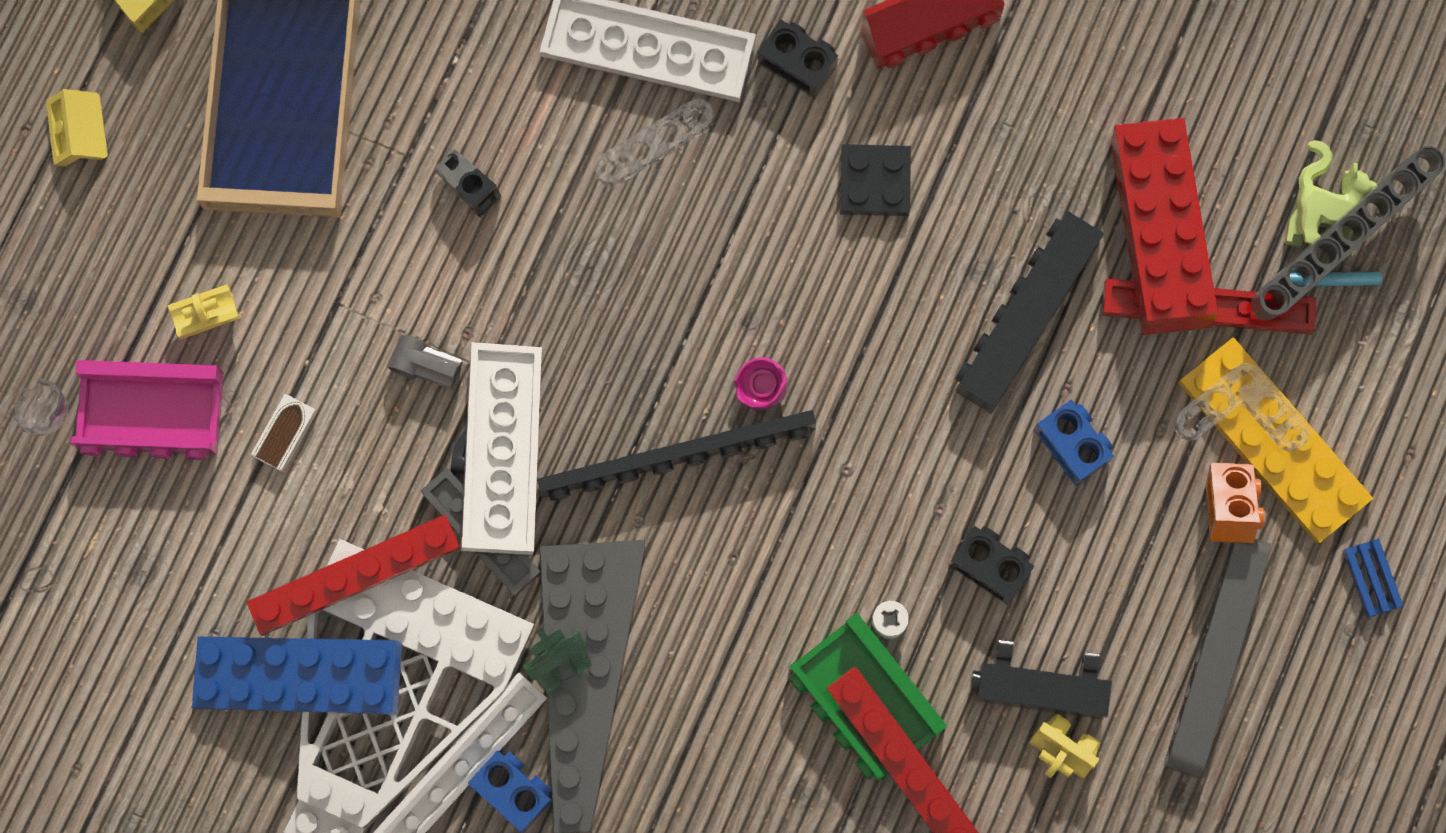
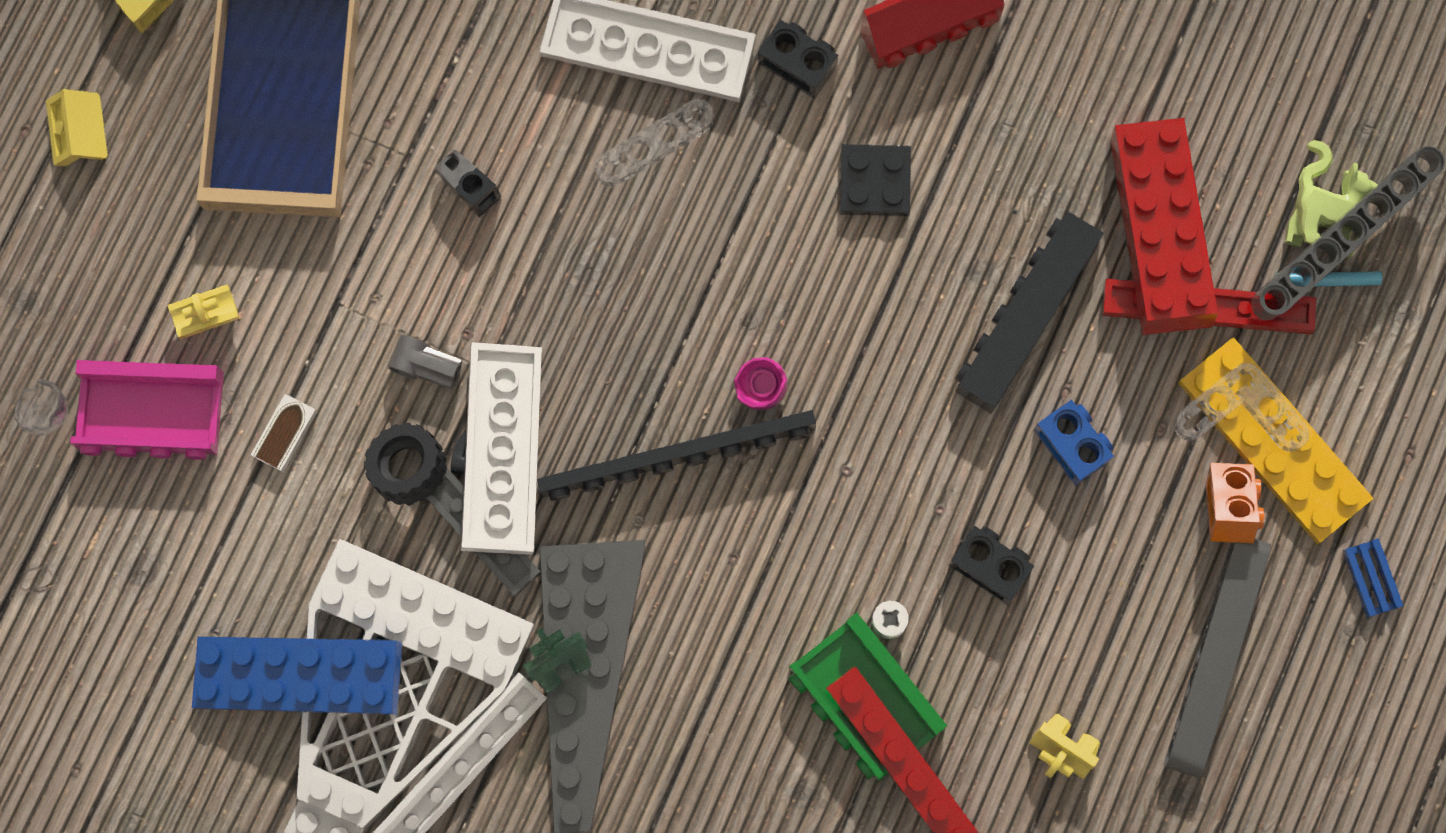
red plate [246,514,461,636] -> none
blue brick [468,750,553,833] -> none
black brick [970,640,1112,720] -> none
none -> black tyre [364,423,447,505]

